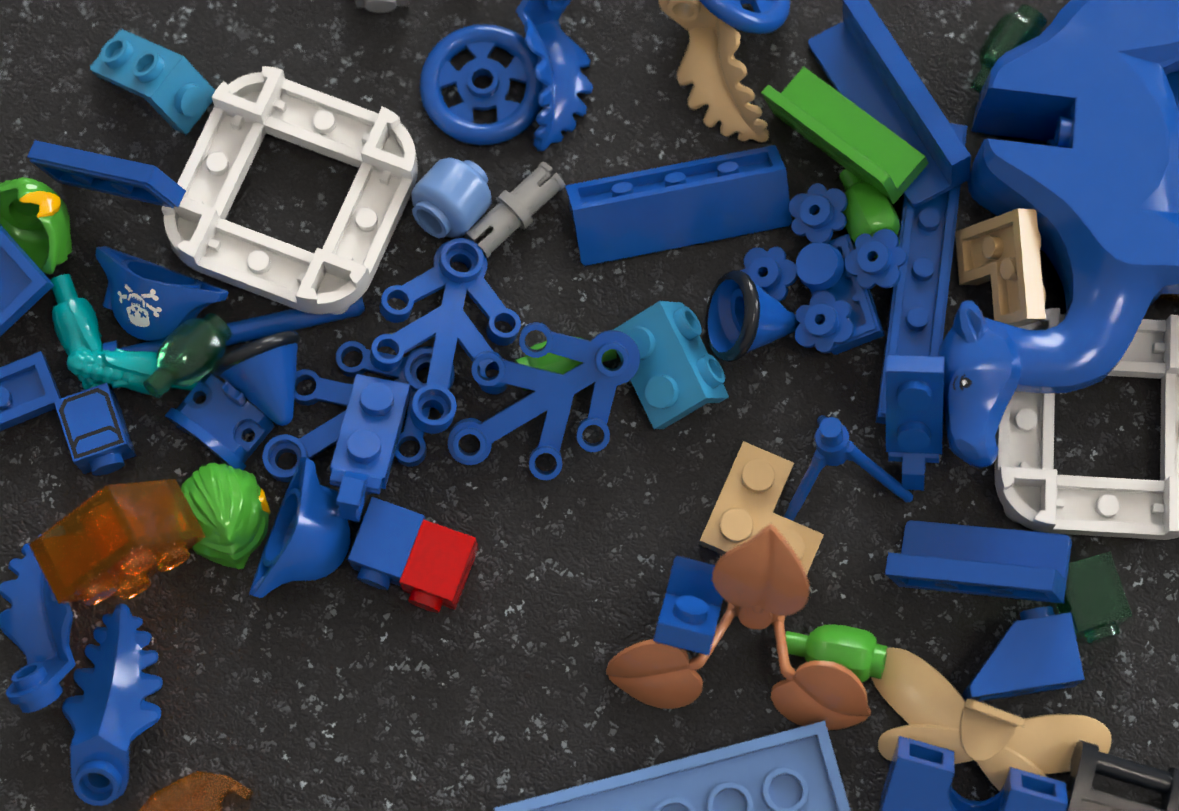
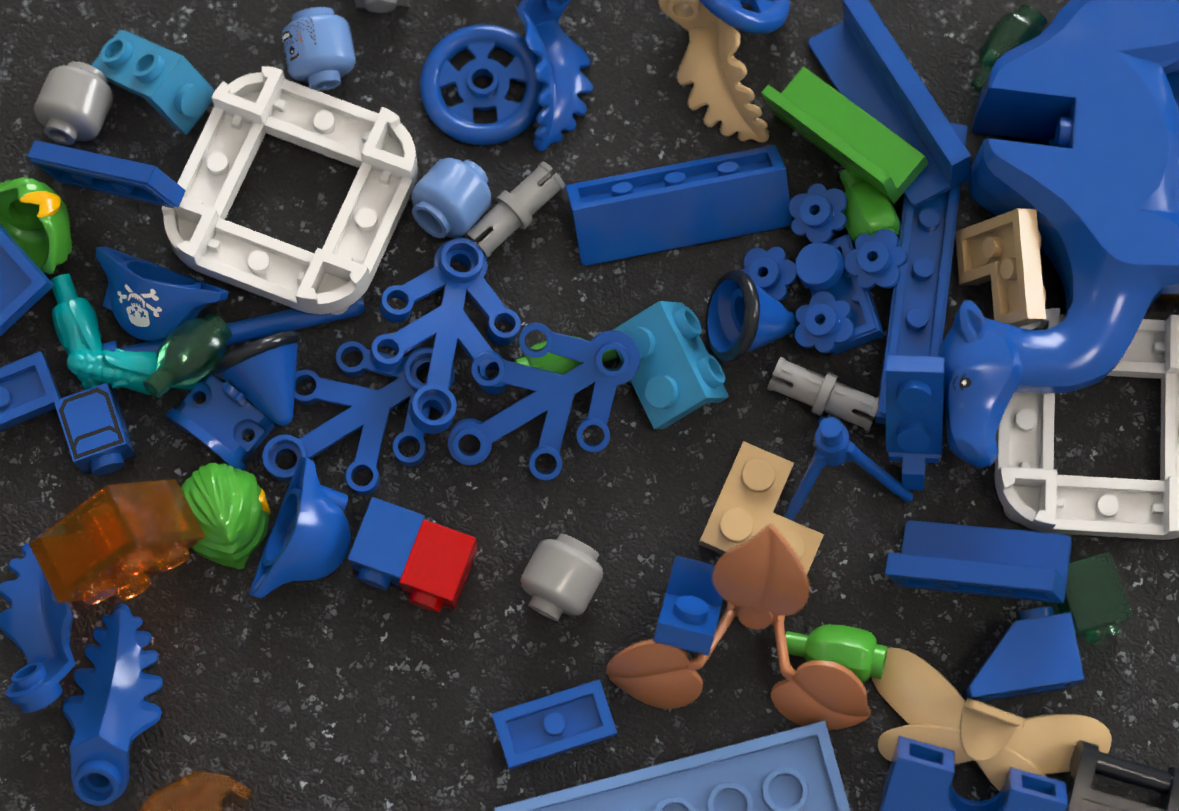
blue hinge [330,374,410,522] -> none
none -> light grey head [33,61,114,145]
none -> medium blue head [282,7,356,91]
none -> blue plate [492,679,617,770]
none -> light grey head [521,533,603,621]
none -> light grey pin [767,357,878,431]

